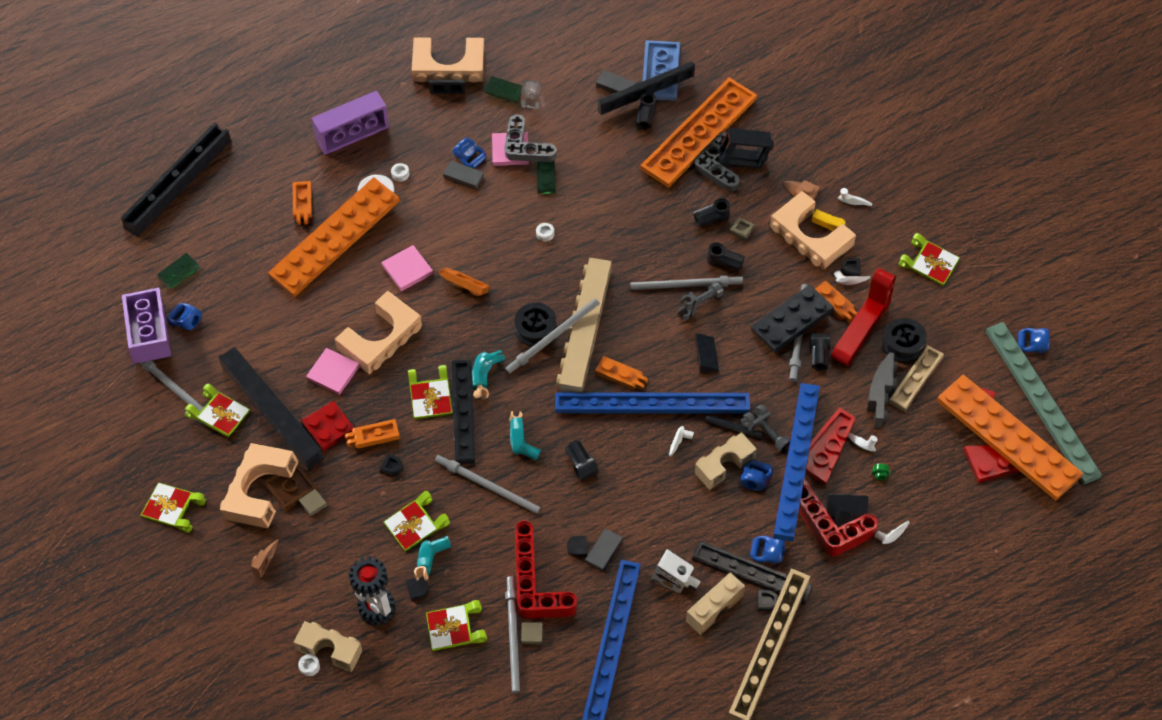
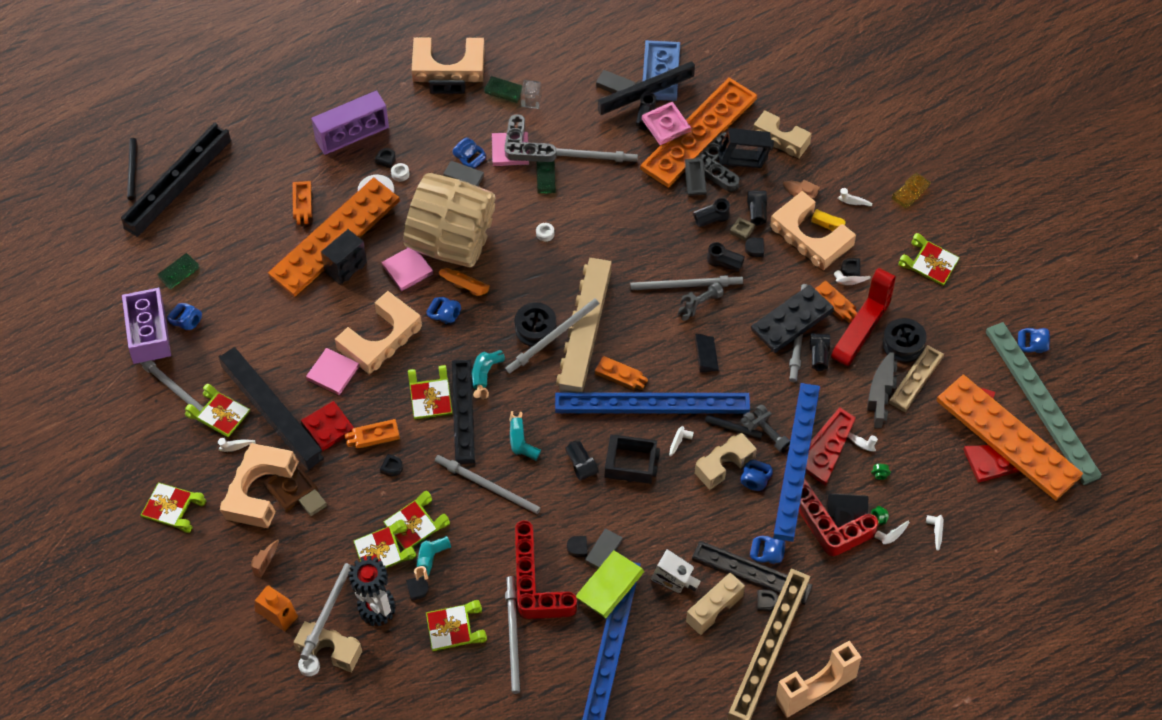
dark tan tile [521,623,542,644] -> none
none -> black bar [127,138,137,200]
none -> white bar [218,438,256,452]
none -> orange torso [255,586,298,632]
none -> light grey bar [300,563,351,660]
none -> black brick [321,229,367,285]
none -> flag [354,519,417,568]
none -> black tile [374,148,396,168]
none -> tan wheel [404,173,496,267]
none -> blue piece [426,297,461,324]
none -> light grey bar [530,148,638,162]
none -> lime tile [576,550,645,618]
none -> black window [605,434,660,484]
none -> bright pink tile [641,101,691,145]
none -> dark grey tile [684,158,707,196]
none -> black tile [745,238,764,257]
none -> black piece [747,190,767,226]
none -> tan arch [753,110,811,158]
none -> light nougat arch [775,641,861,718]
none -> green plate [871,506,889,525]
none -> clear yellow slope [892,173,931,209]
none -> white bar [926,515,944,551]

